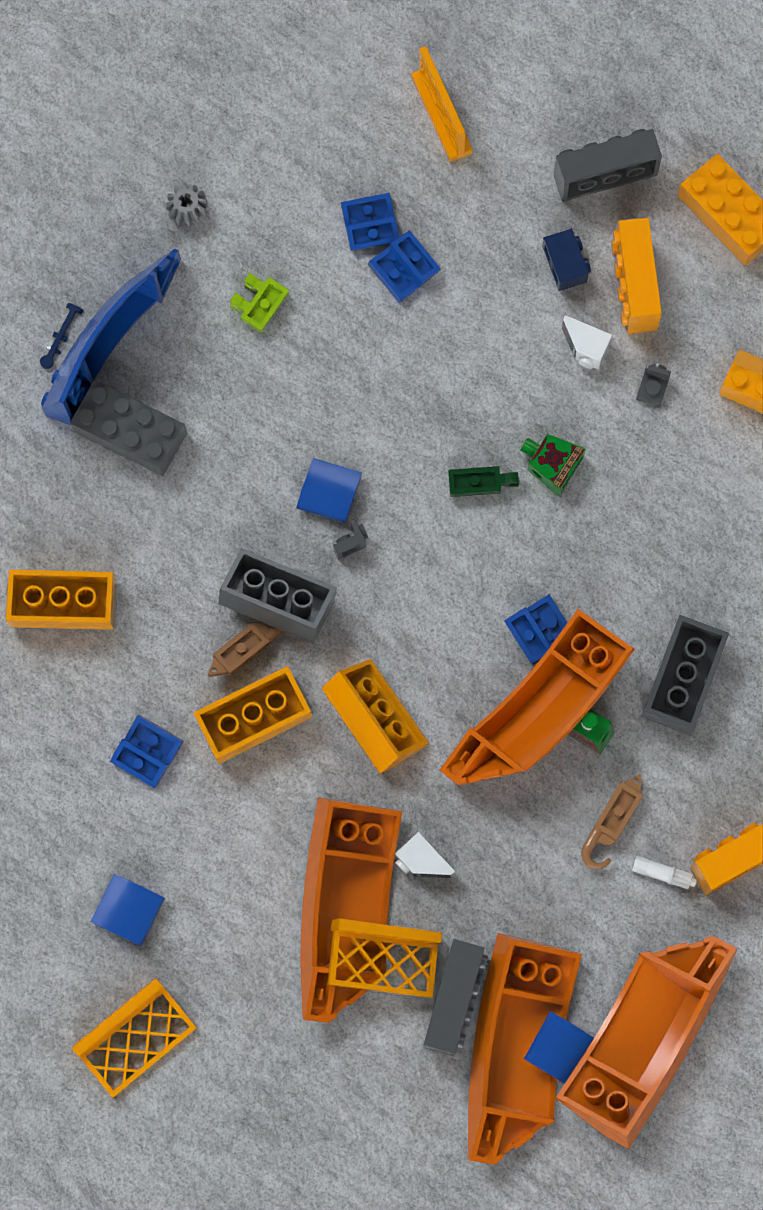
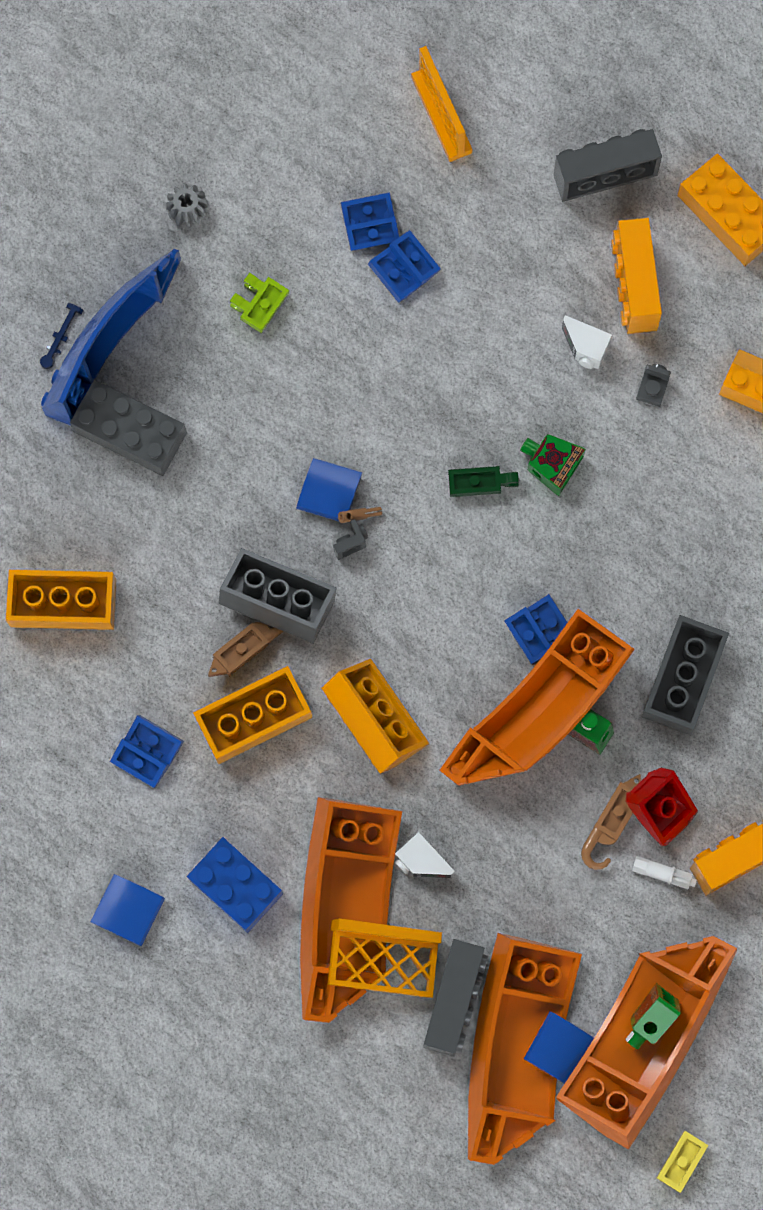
light orange fence [71,977,197,1098] -> none
dark blue brick [542,228,591,291] -> none
none -> blue brick [186,837,283,933]
none -> medium nougat piece [338,507,382,523]
none -> red slope [625,767,698,847]
none -> torso [626,983,681,1049]
none -> light yellow plate [656,1131,709,1193]

